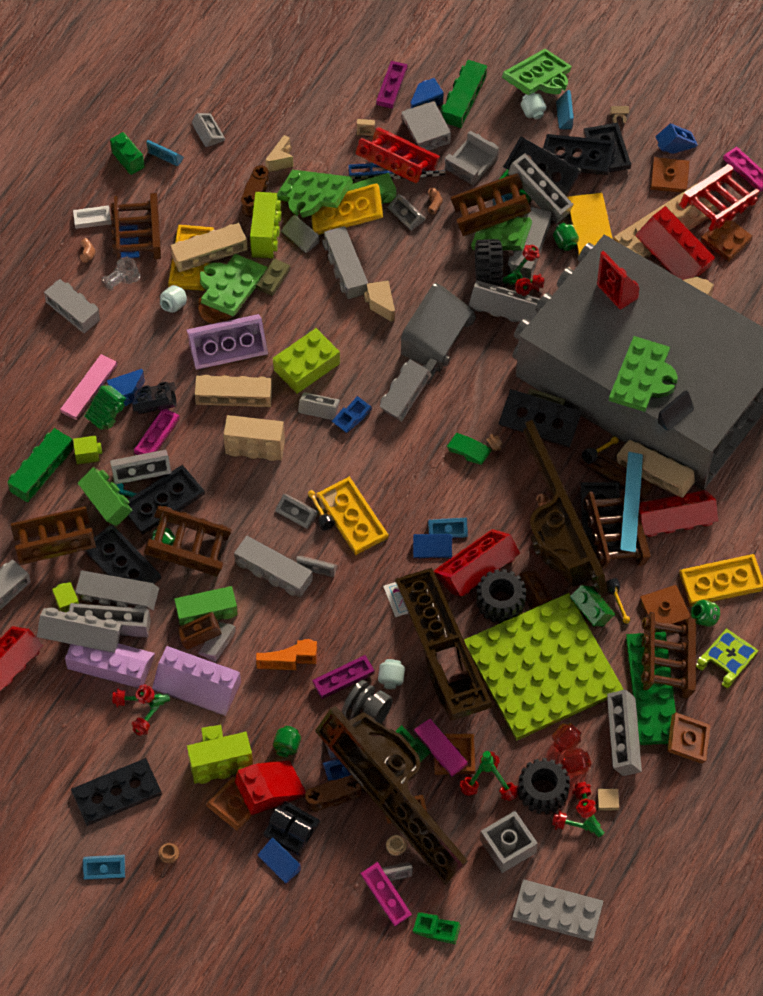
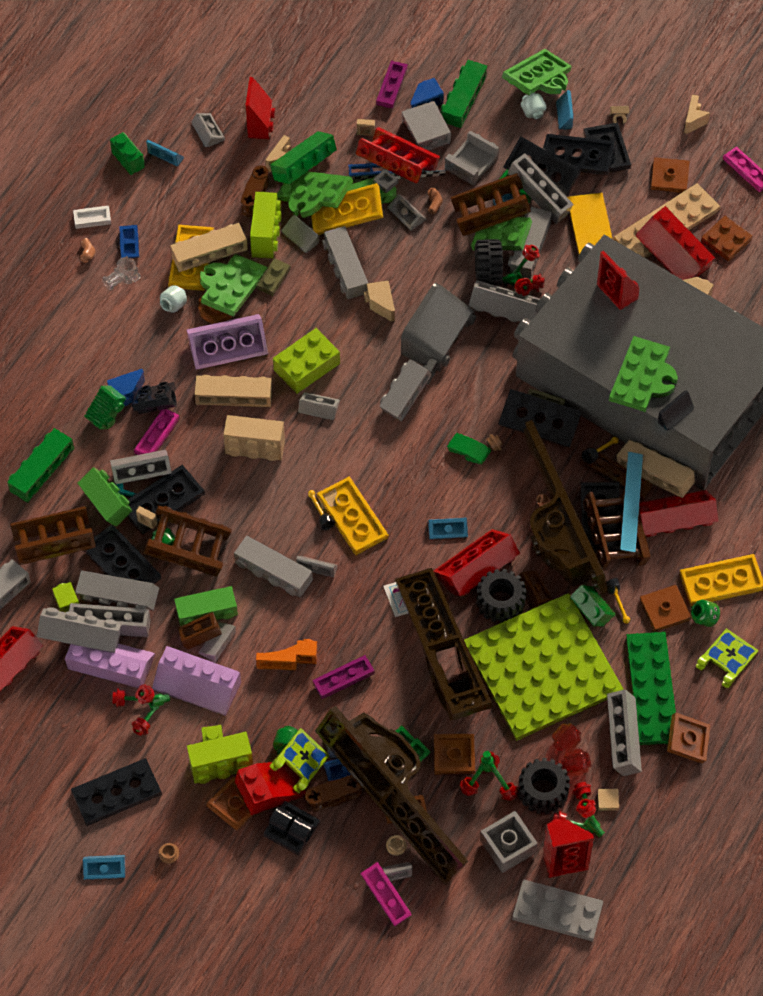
light grey brick [44,279,100,333] -> none
bright pink tile [60,354,117,420] -> none
lime brick [73,436,102,464] -> none
reddish brown fence [111,193,161,261] -> none
blue slope [258,838,301,884] -> none
light grey slope [275,494,319,529] -> none
blue slope [332,396,372,433] -> none
dark grey wheel [342,680,393,724] -> none
light aqua head [378,659,405,689] -> none
blue slope [413,534,452,558] -> none
green slope [413,912,461,945] -> none
dark pink tile [414,719,468,777] -> none
green head [553,223,579,251] -> none
reddish brown fence [641,612,696,698] -> none
blue slope [655,123,698,154] -> none
red fence [679,164,760,231] -> none
none -> tan tile [136,506,157,529]
none -> red slope [245,77,276,139]
none -> green brick [270,131,337,184]
none -> lime flag [270,728,330,793]
none -> dark grey plate [373,169,398,193]
none -> red slope [543,819,594,878]
none -> tan slope [684,95,710,134]

